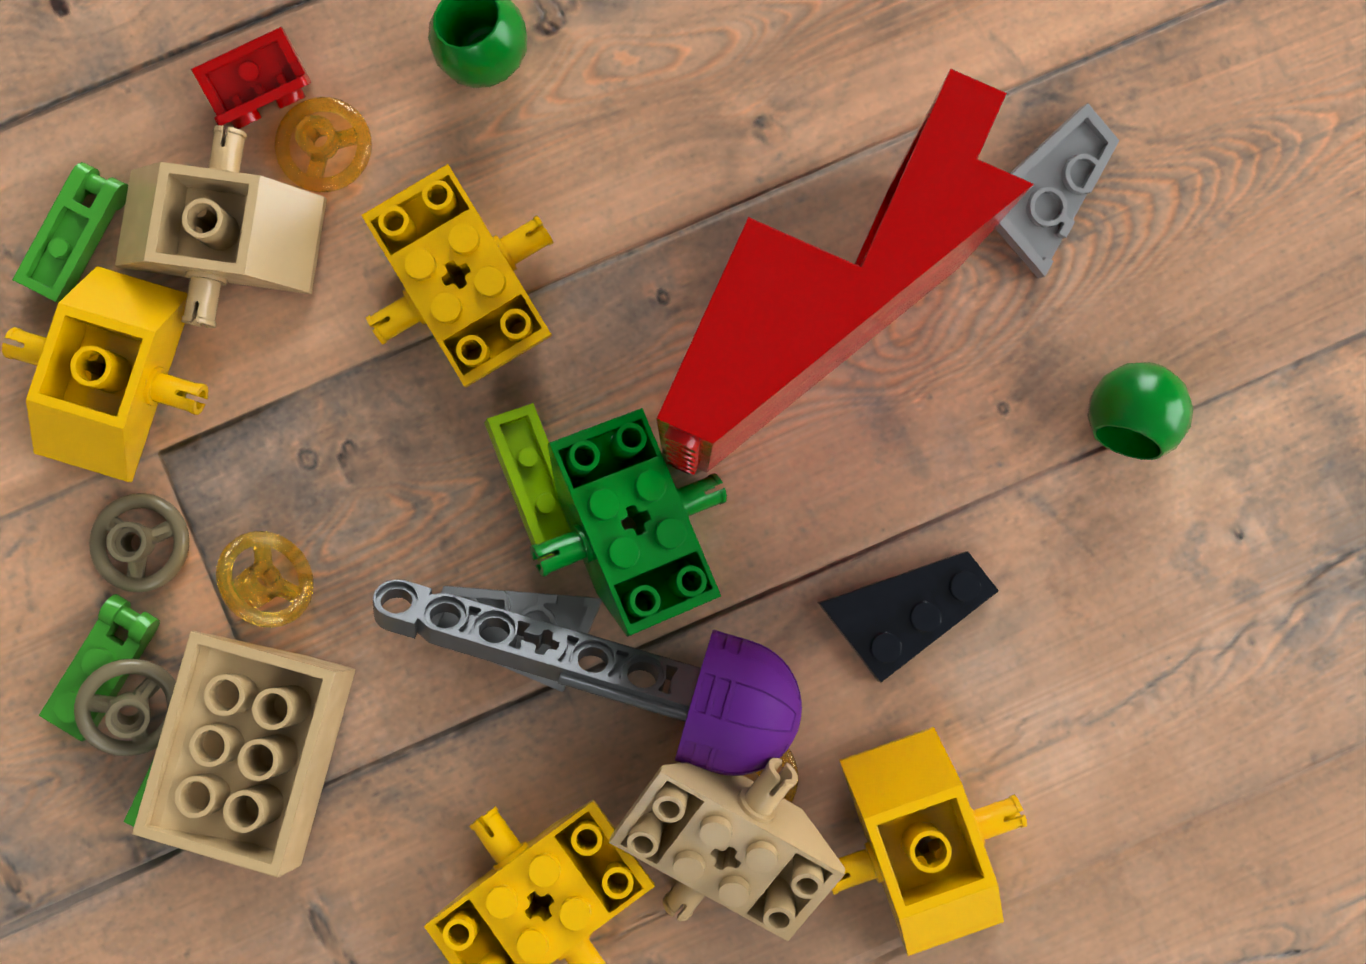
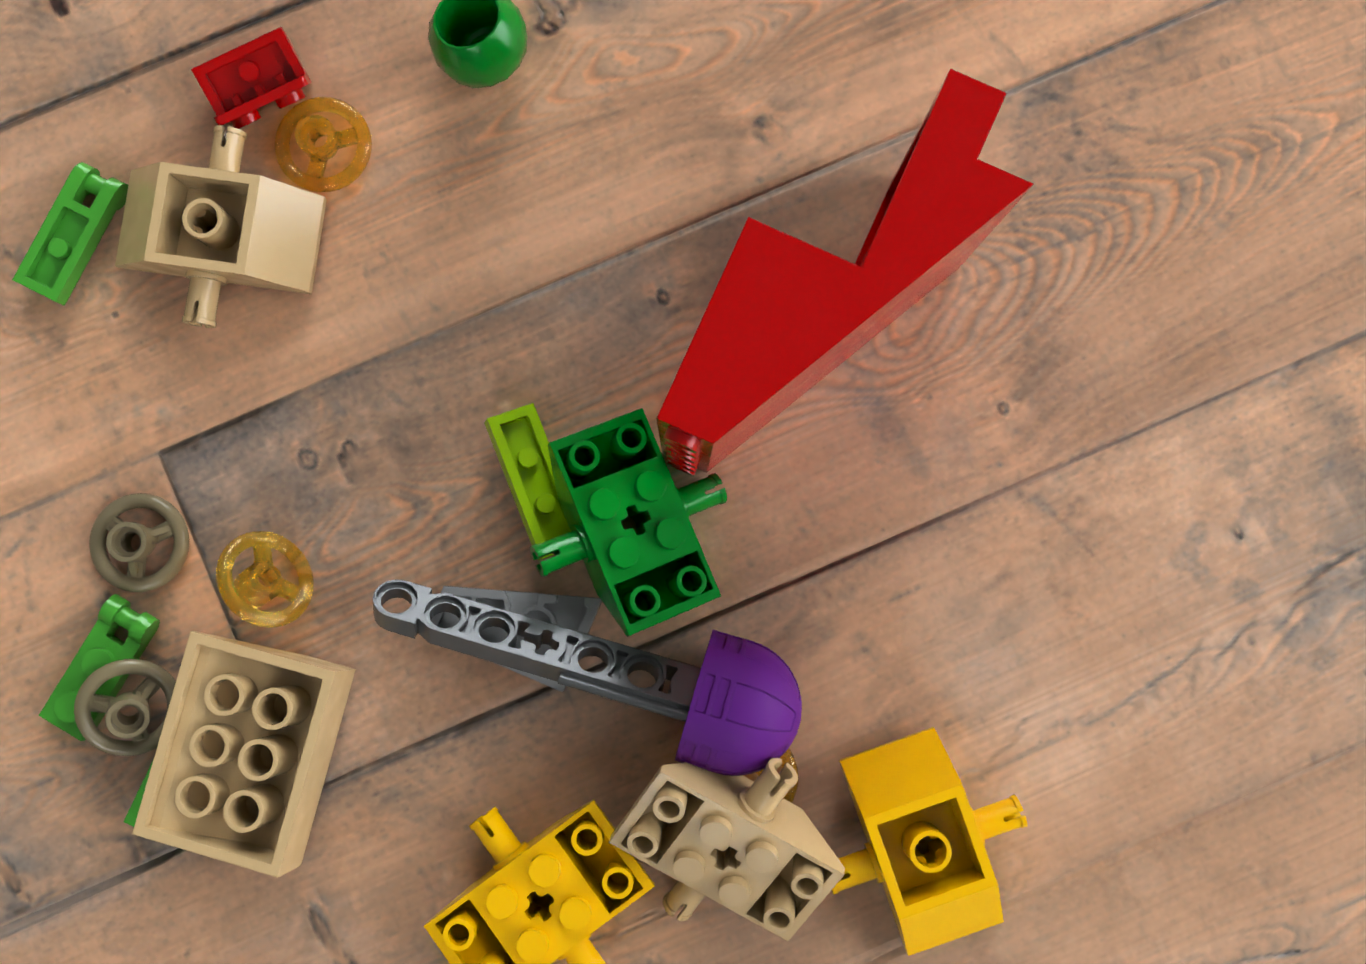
yellow slope [2,266,209,483] -> none
yellow slope [361,164,554,388] -> none
black wing [817,551,999,683] -> none
light grey wing [995,103,1119,278] -> none
green helmet [1087,362,1193,460] -> none

